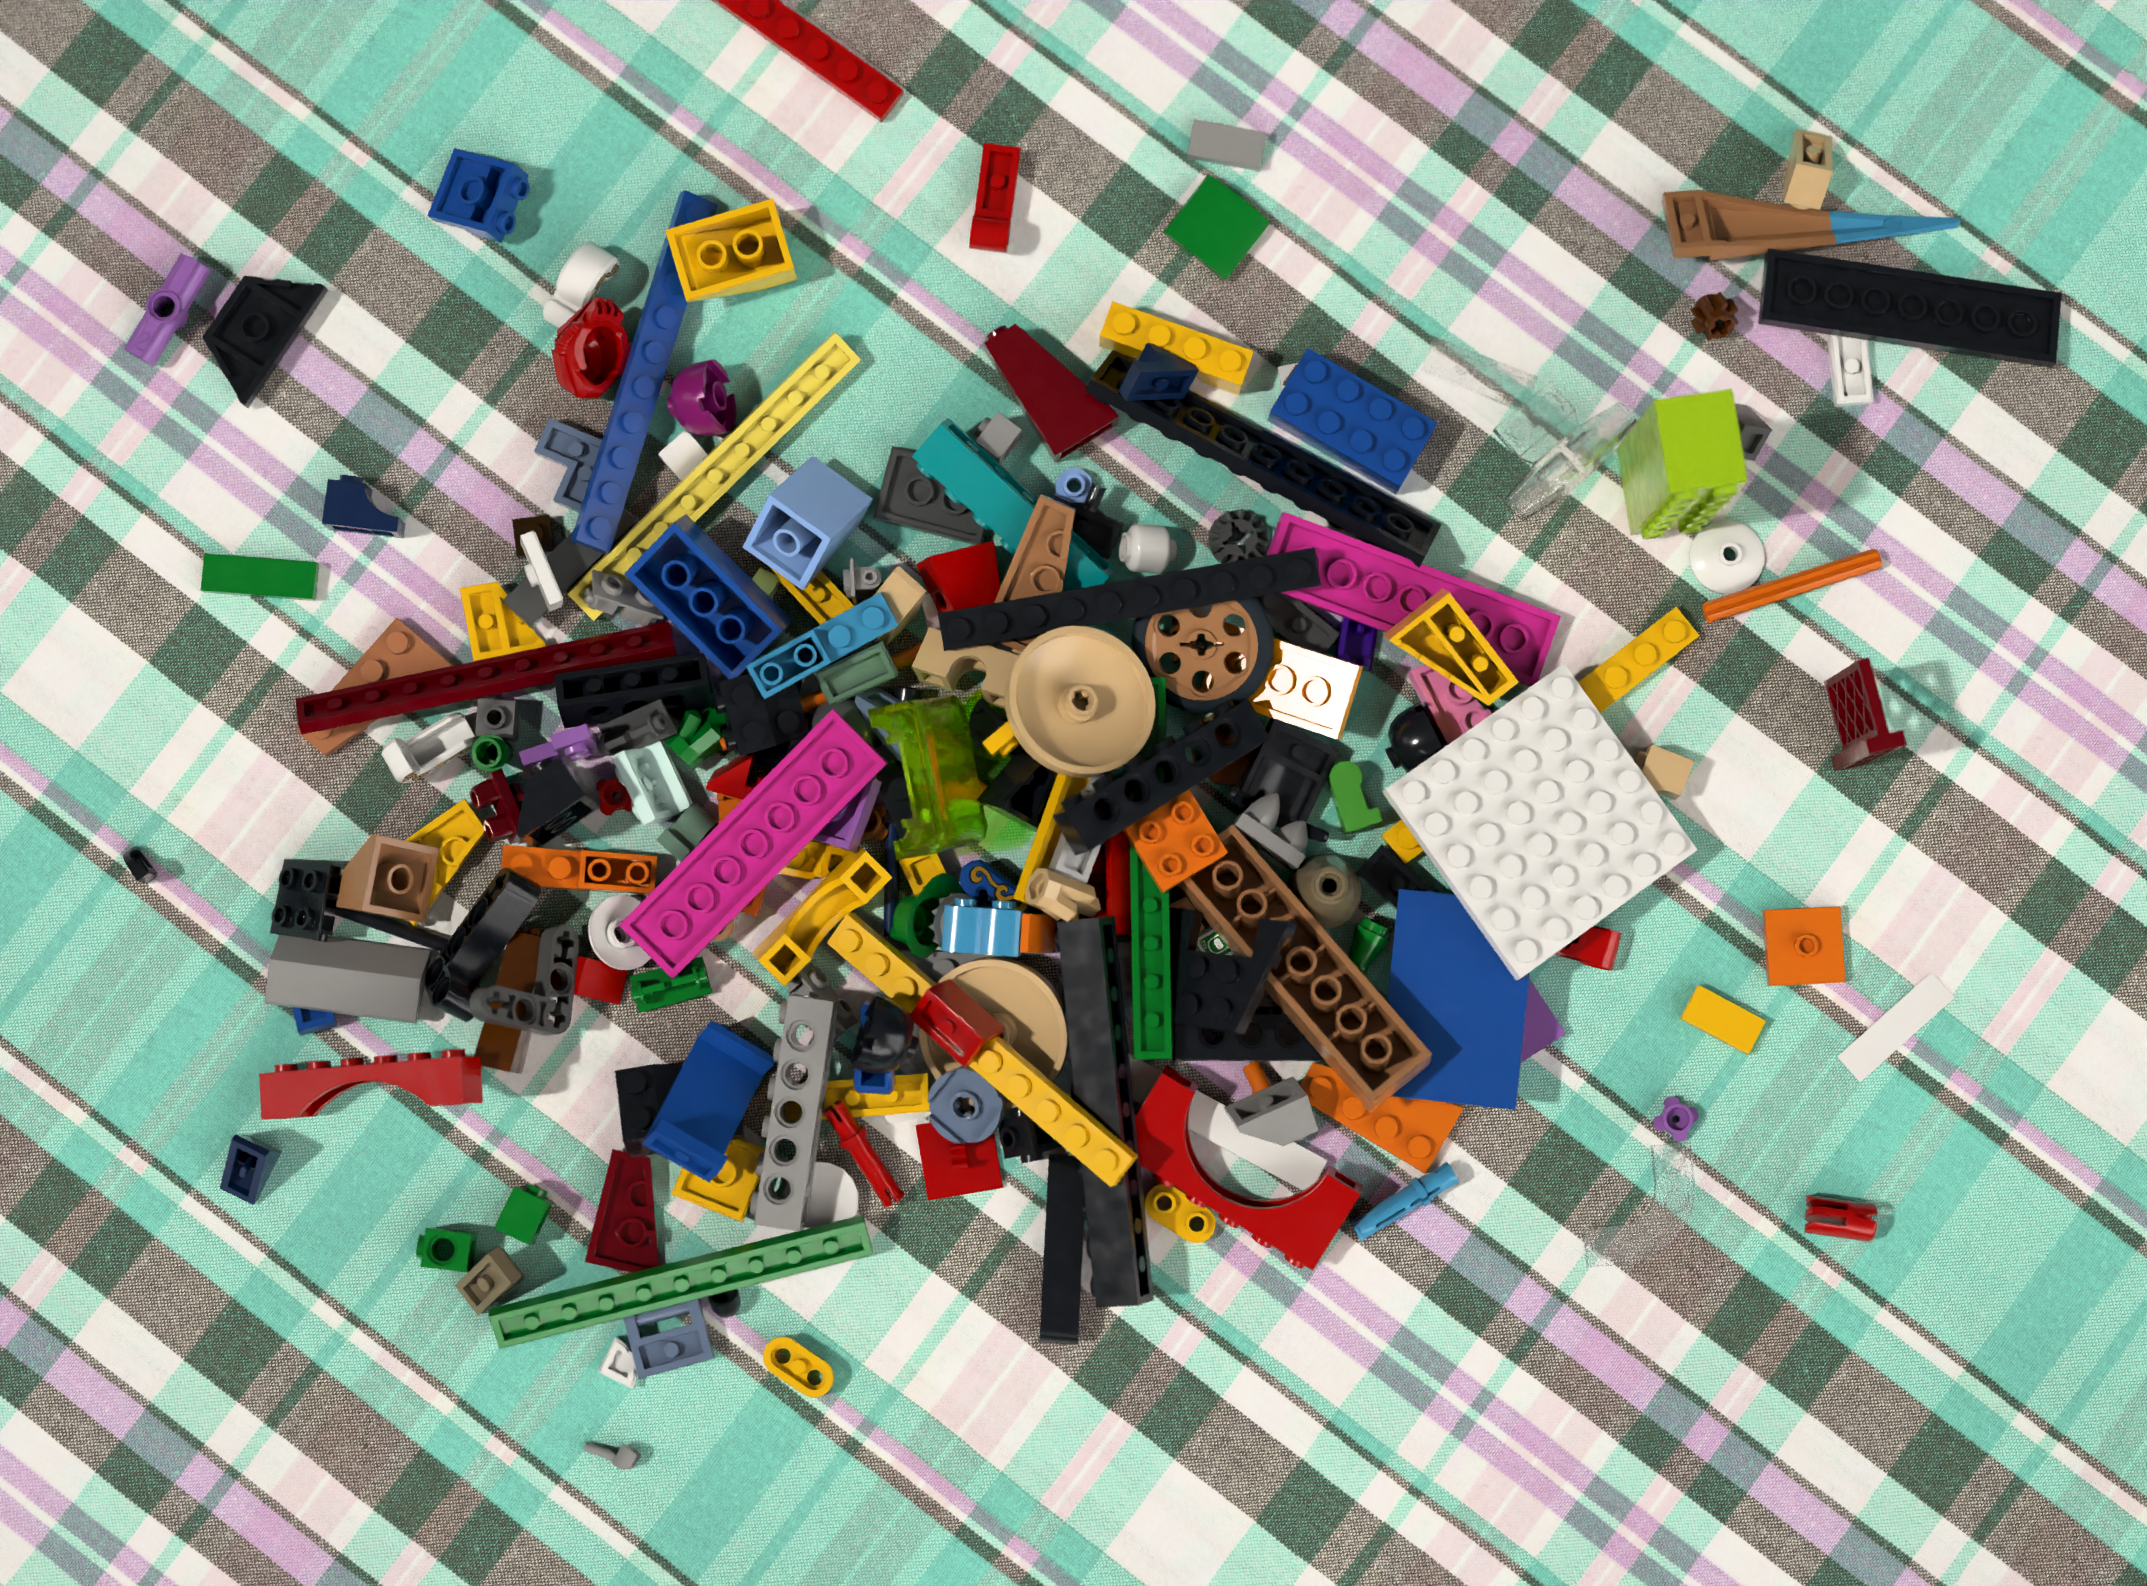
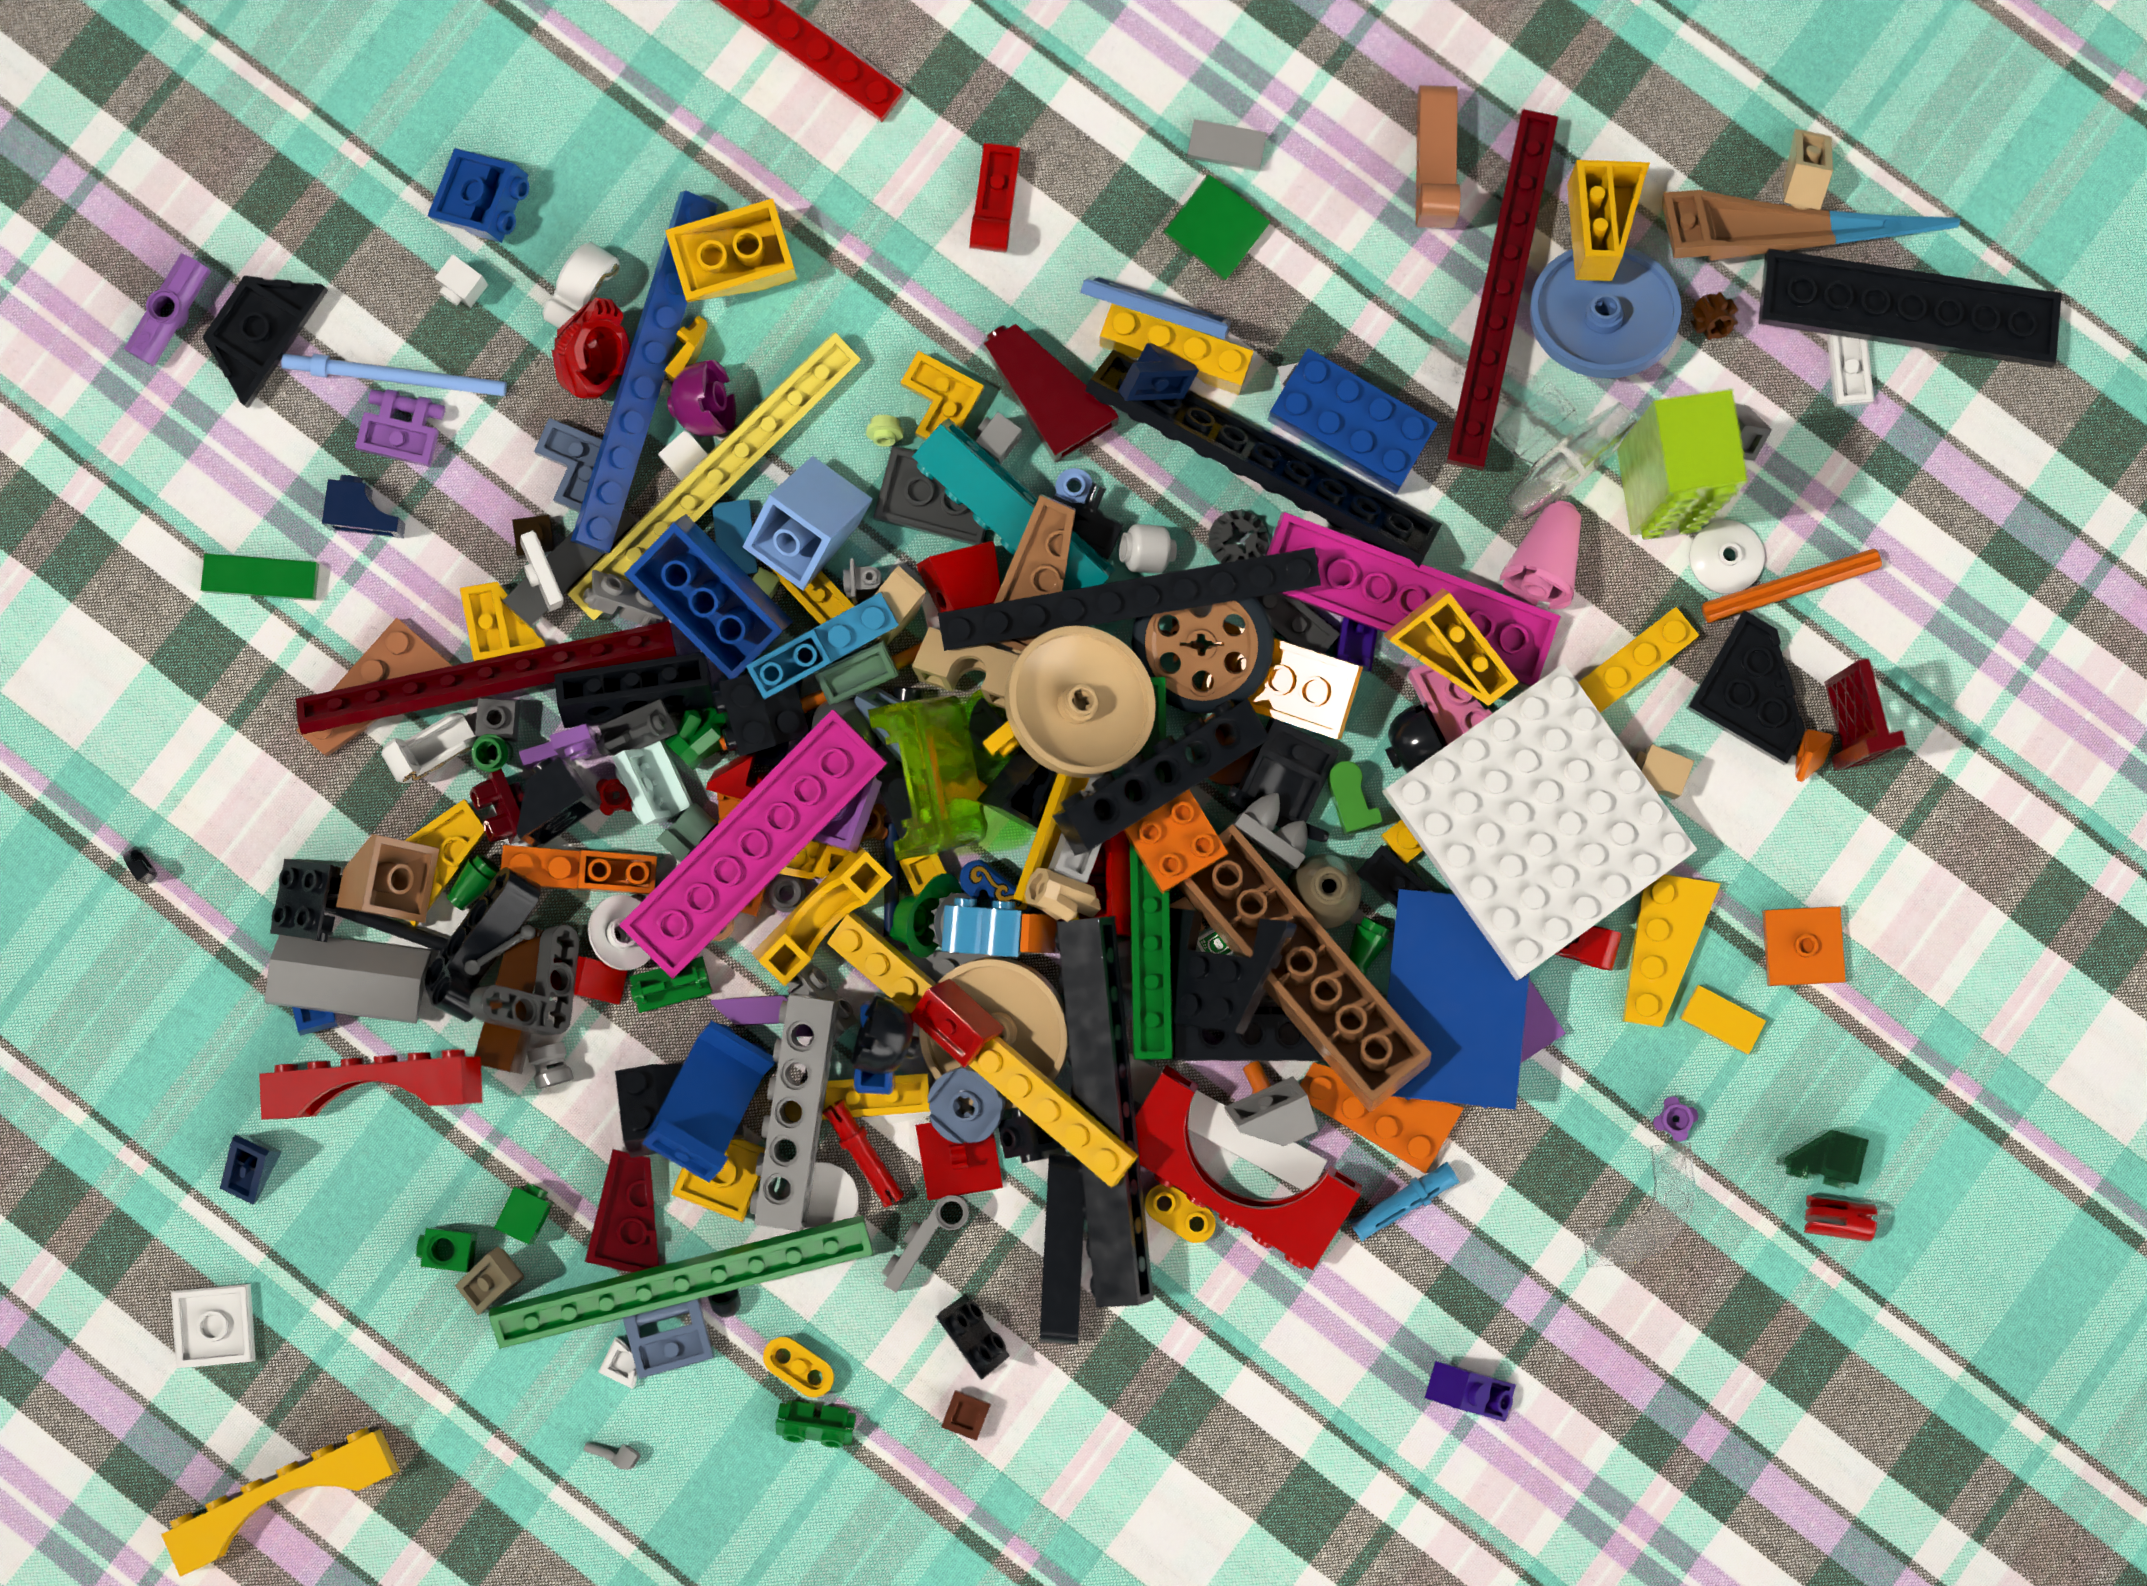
white sticker [1837,972,1955,1082] -> none
none -> yellow arch [161,1427,400,1577]
none -> white tile [171,1284,256,1369]
none -> light blue bar [281,354,507,396]
none -> medium lavender plate [355,389,445,467]
none -> white plate [434,254,488,308]
none -> green cone [446,854,500,911]
none -> dark grey hinge [464,925,536,975]
none -> light grey wheel [527,1042,574,1089]
none -> yellow slope [664,315,708,382]
none -> medium lavender piece [711,996,813,1038]
none -> dark azure slope [712,499,758,575]
none -> flat silver plate [768,875,806,912]
none -> green hinge [775,1400,856,1448]
none -> yellowish green plate [866,415,904,447]
none -> light grey plate [882,1195,970,1293]
none -> yellow plate [900,350,984,441]
none -> black hinge [935,1294,1010,1380]
none -> copper plate [941,1390,991,1441]
none -> medium blue tile [1080,275,1232,339]
none -> nougat beam [1416,85,1460,228]
none -> dark purple slope [1425,1361,1516,1422]
none -> dark red plate [1446,109,1559,471]
none -> bright pink cone [1500,501,1582,610]
none -> medium blue dish [1530,247,1681,378]
none -> yellow wedge [1567,160,1650,281]
none -> yellow wing [1622,874,1721,1028]
none -> black plate [1686,610,1805,765]
none -> clear green slope [1776,1130,1869,1190]
none -> orange slope [1795,729,1834,782]

